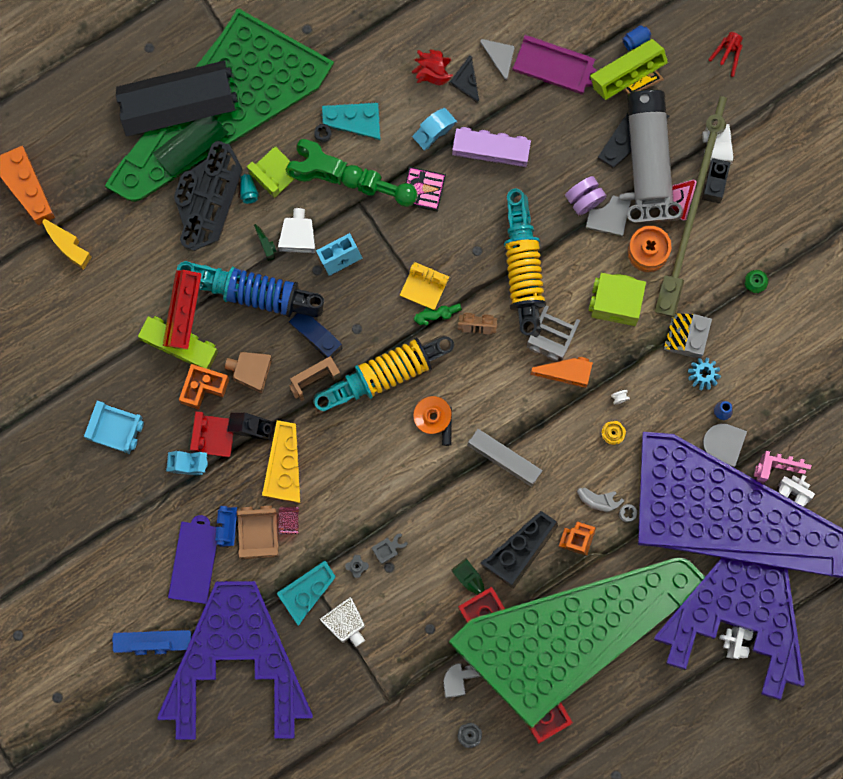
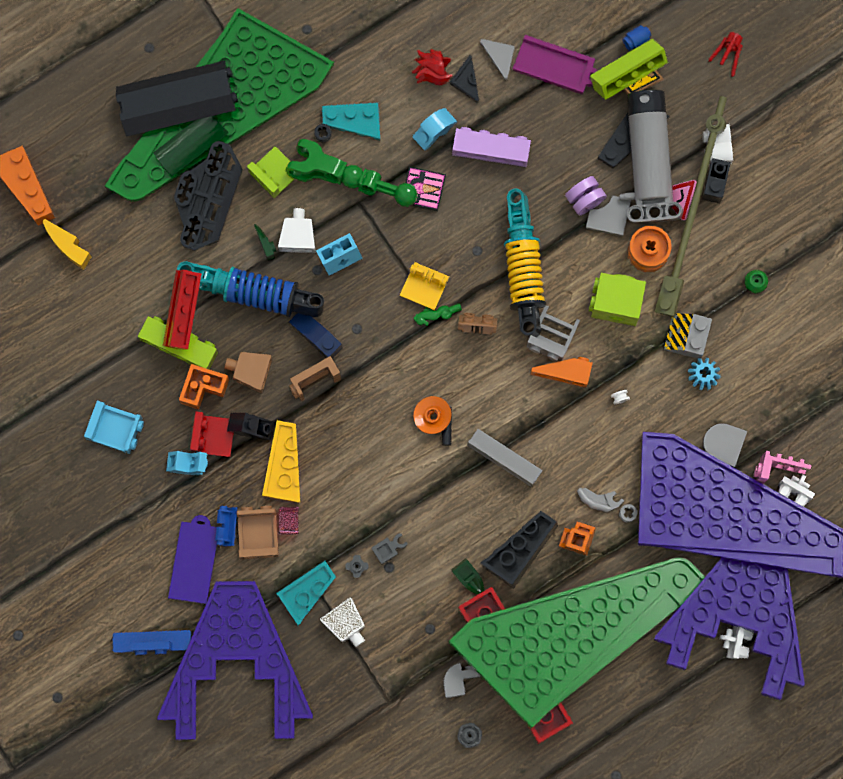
teal cone [240,174,259,204] -> none
piece [313,335,454,411] -> none
yellow plate [601,421,626,445] -> none
blue cone [714,401,733,420] -> none

